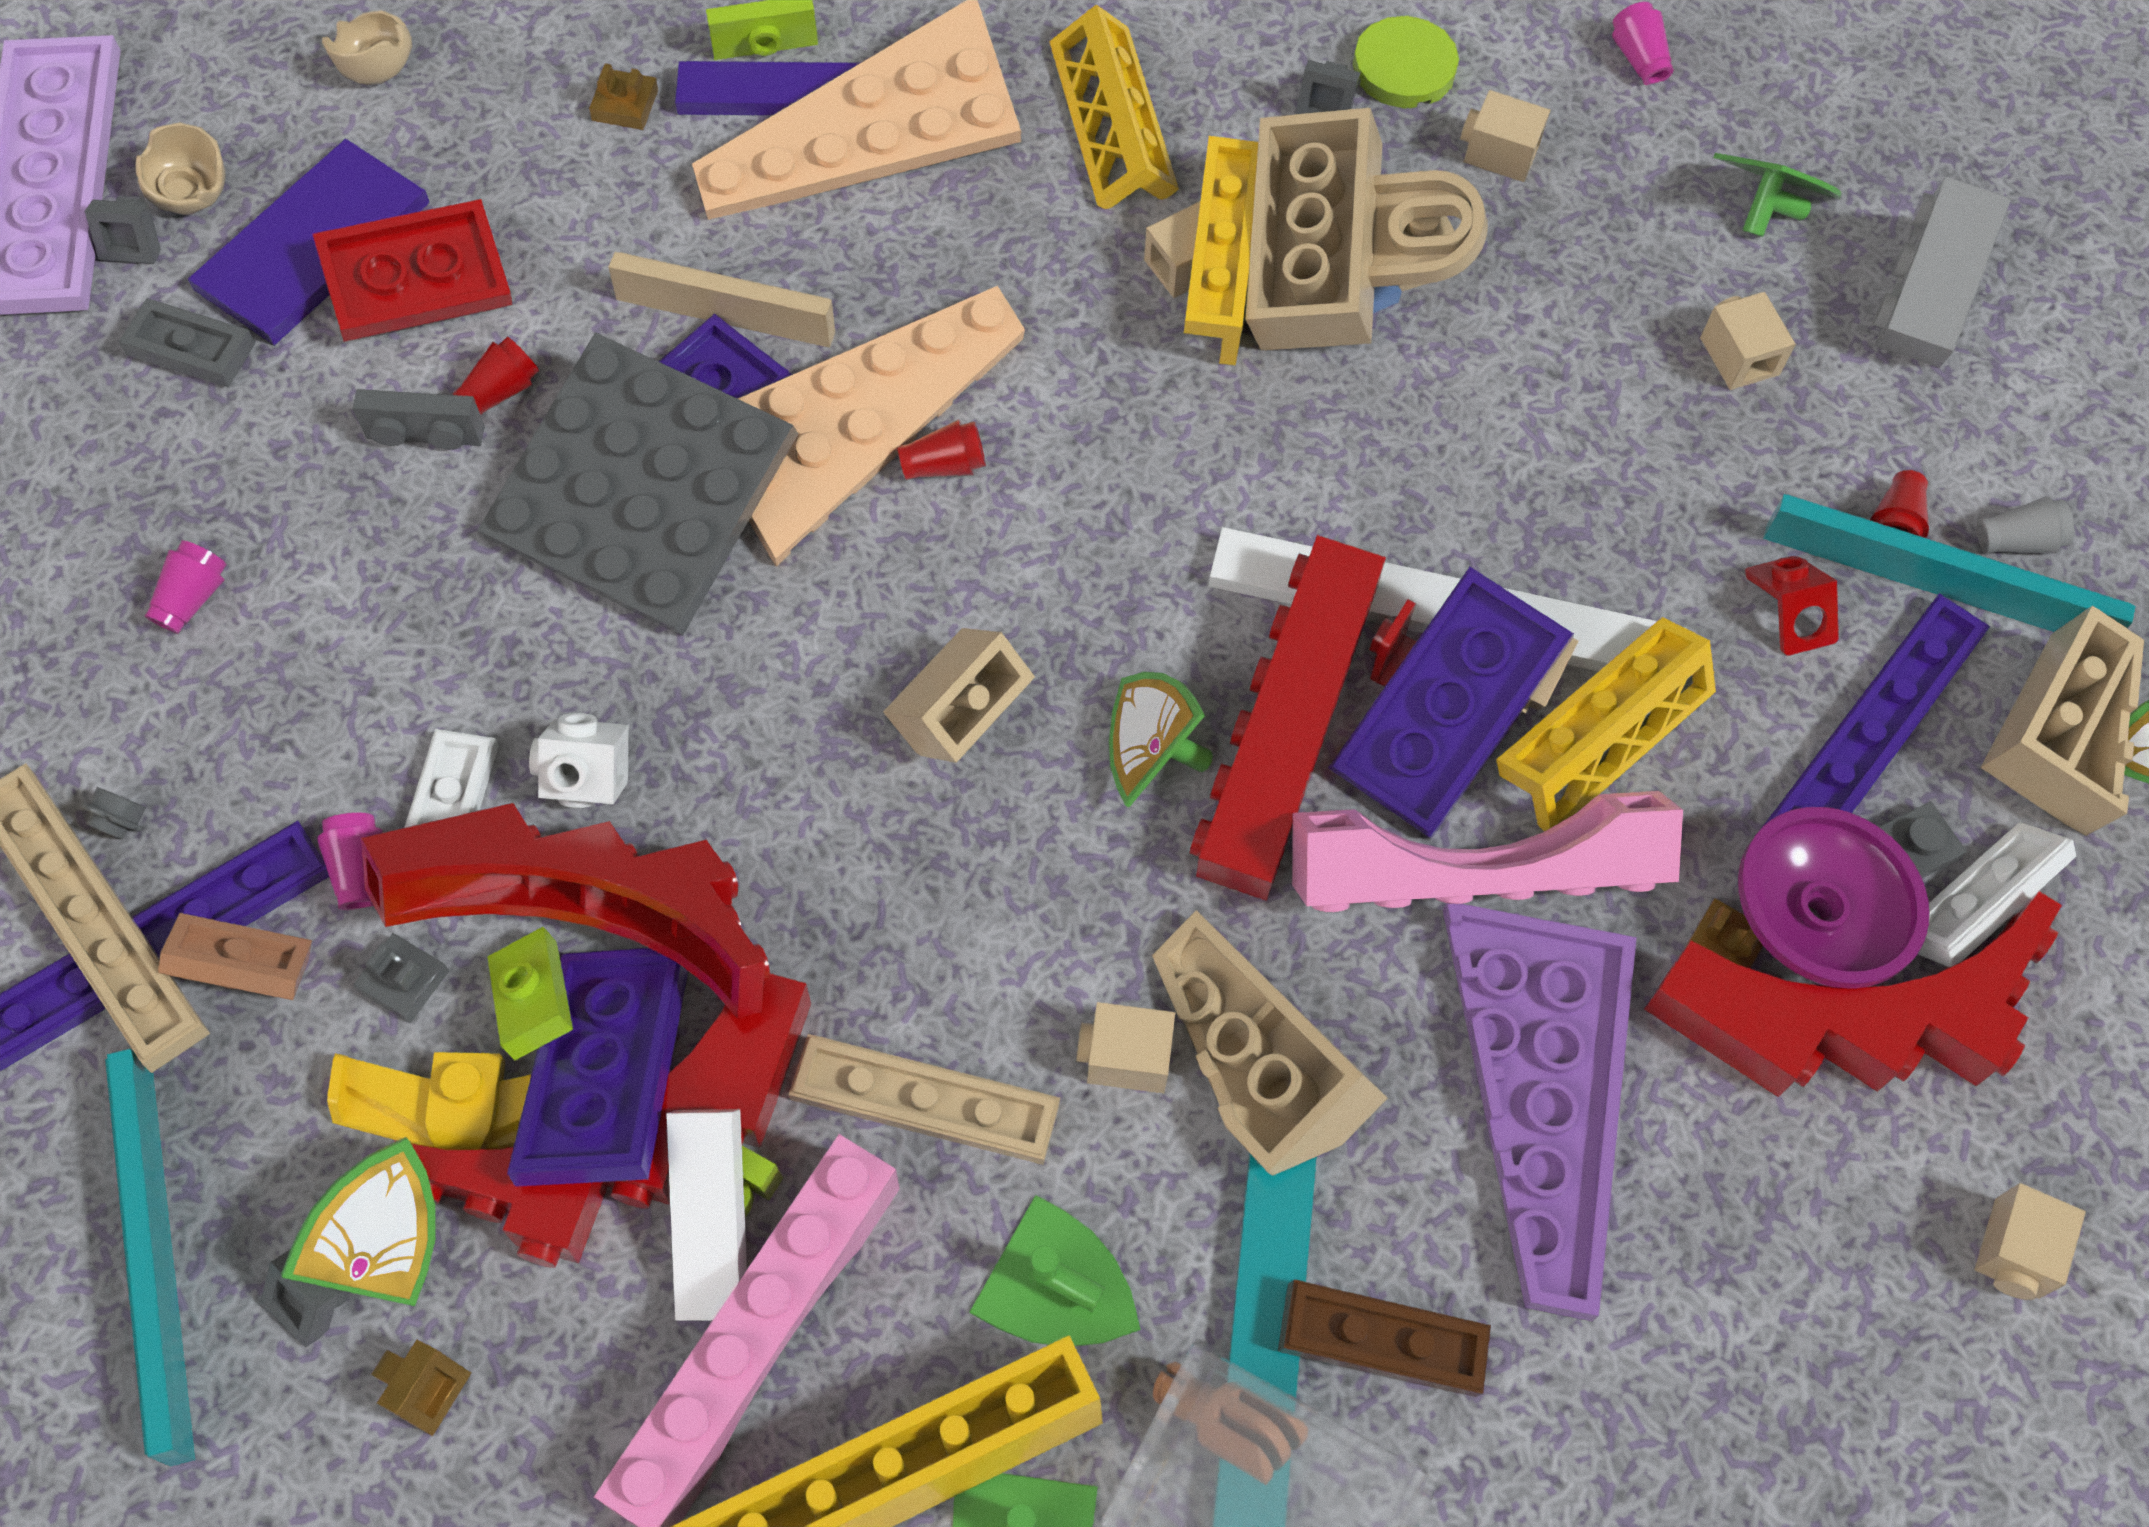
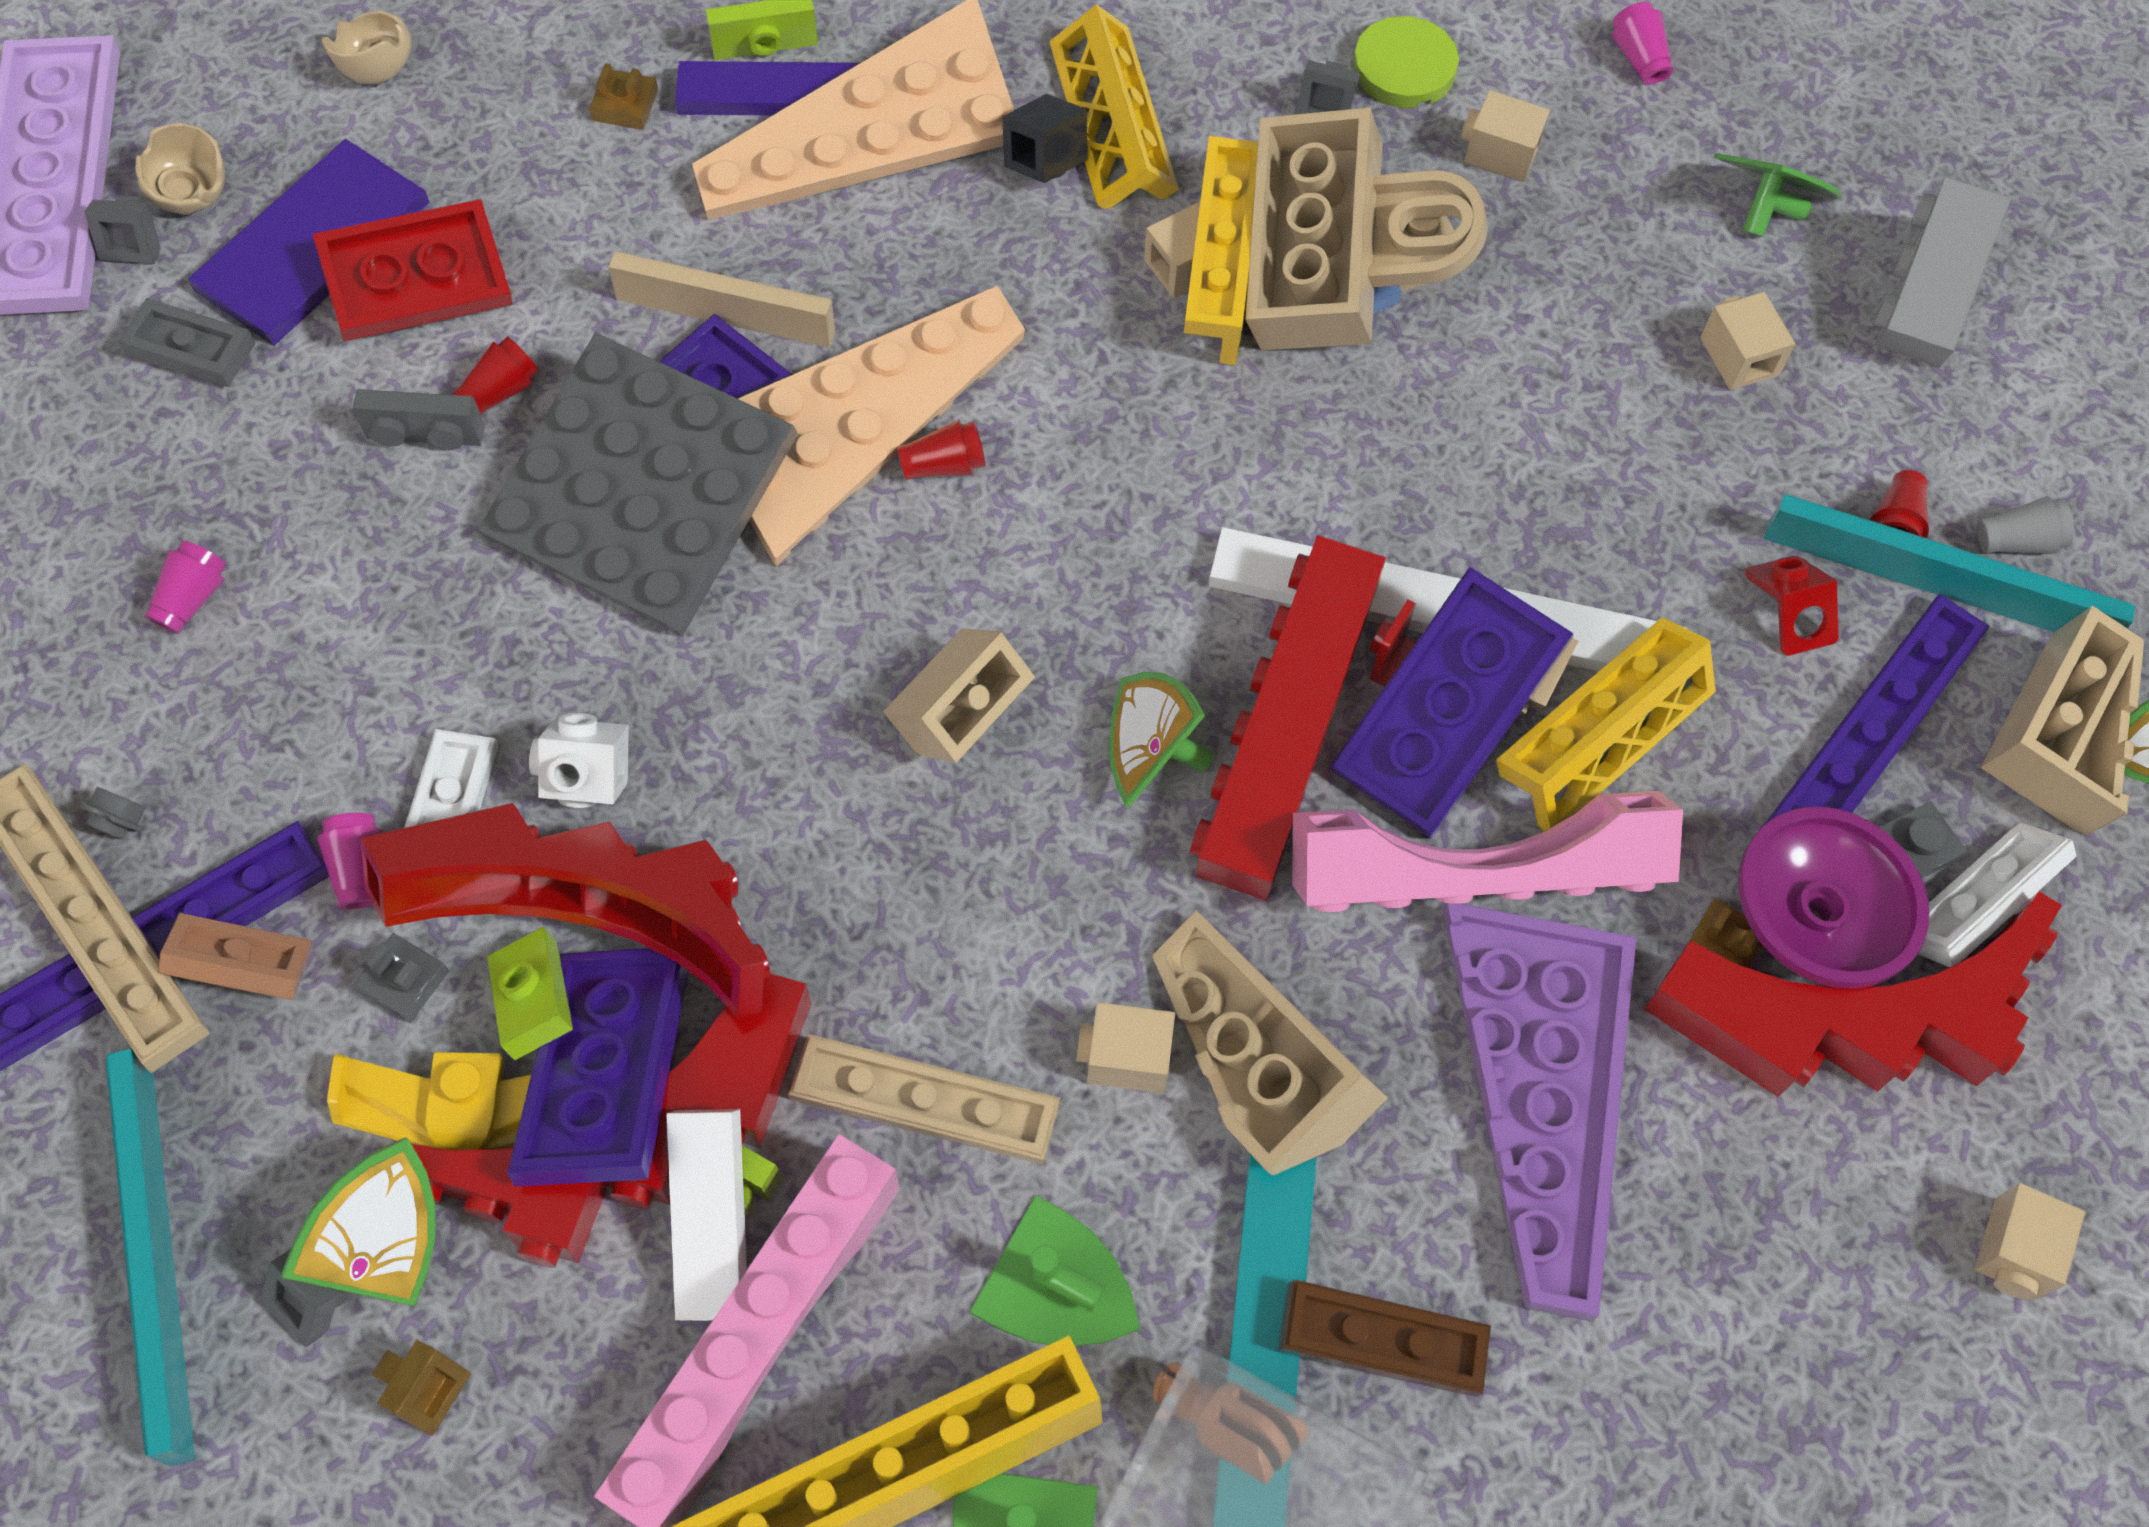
none -> black brick [1002,93,1088,183]

